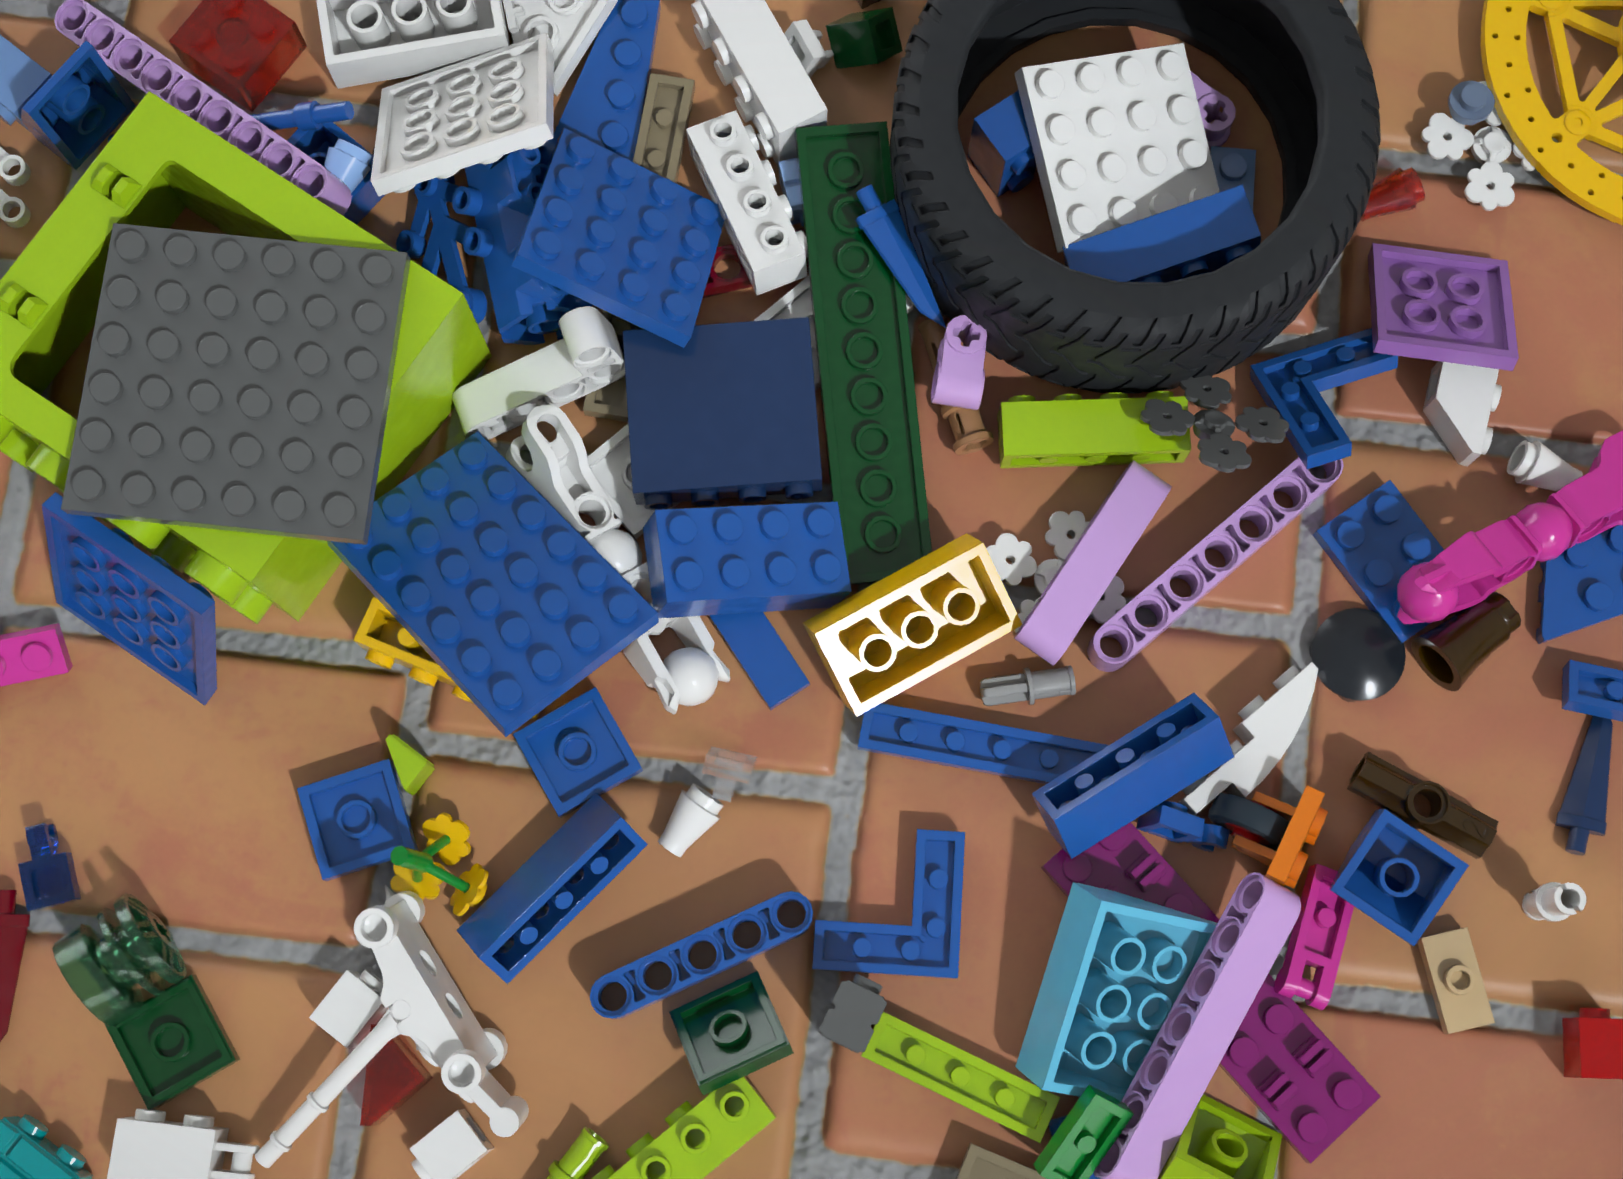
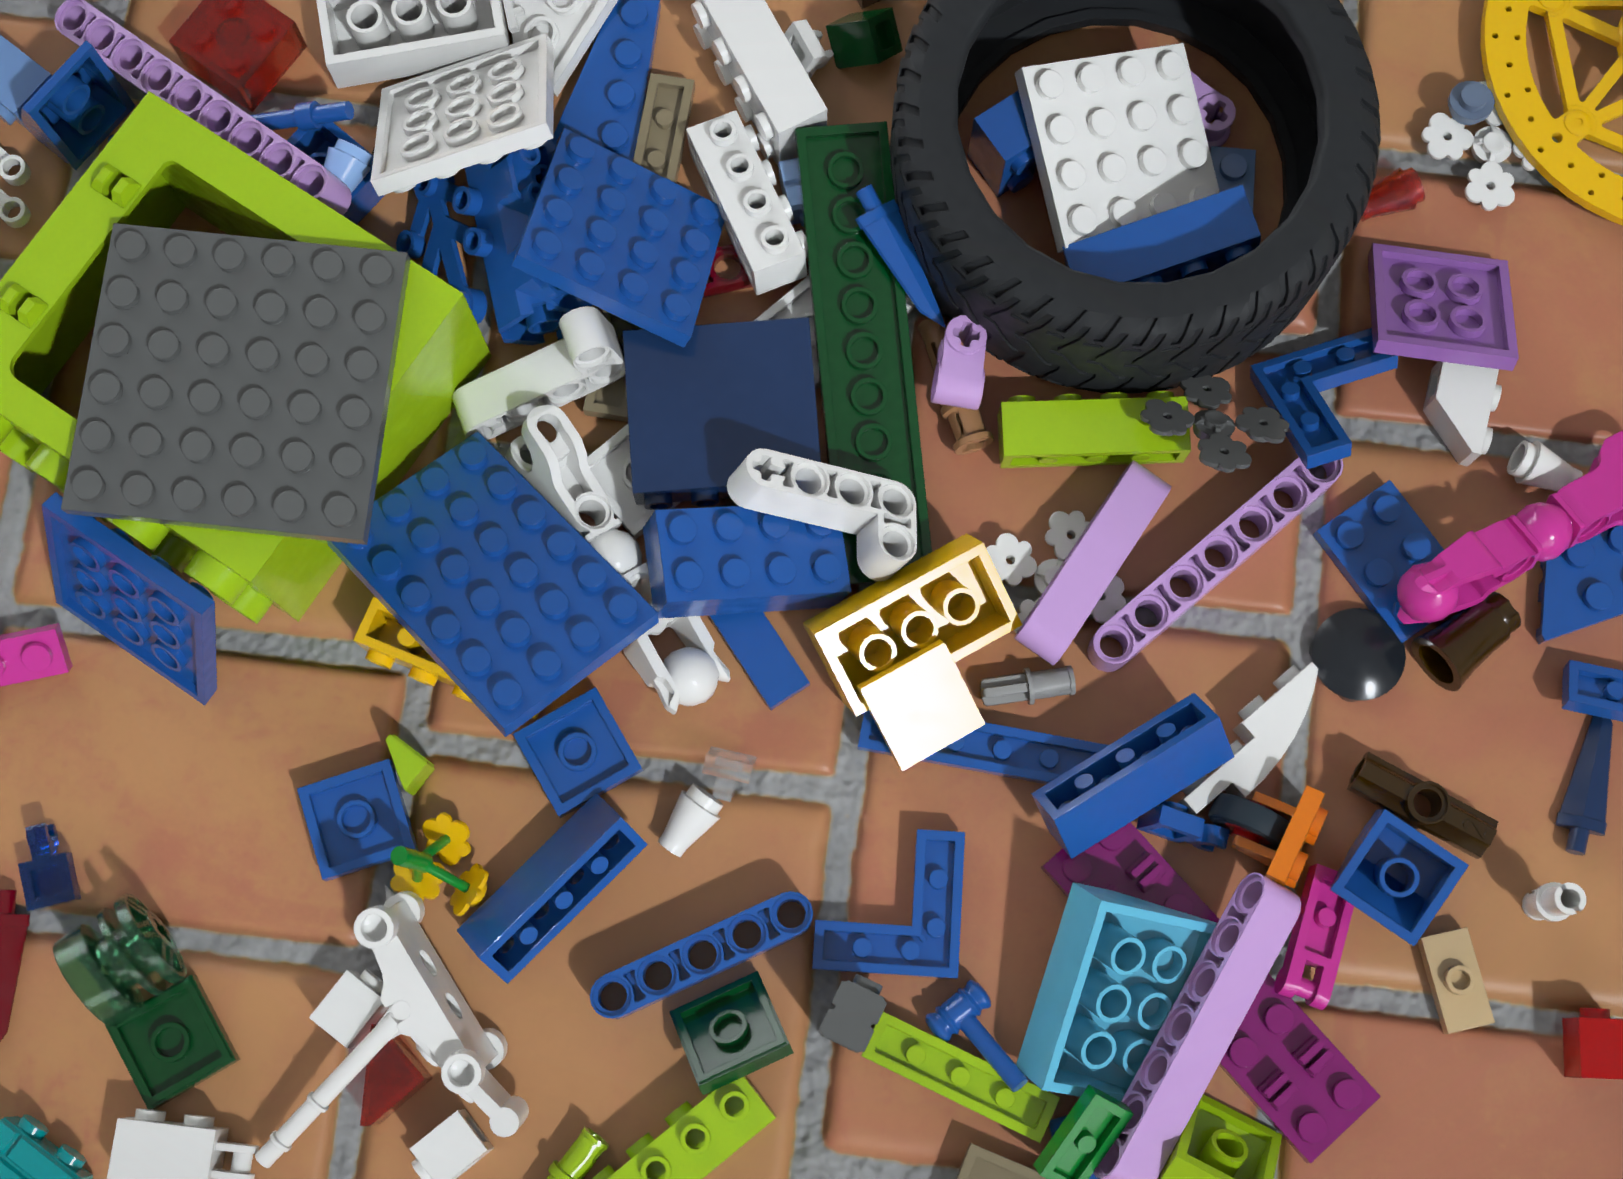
none -> white beam [727,448,917,581]
none -> tile [857,639,985,771]
none -> blue piece [925,980,1028,1092]

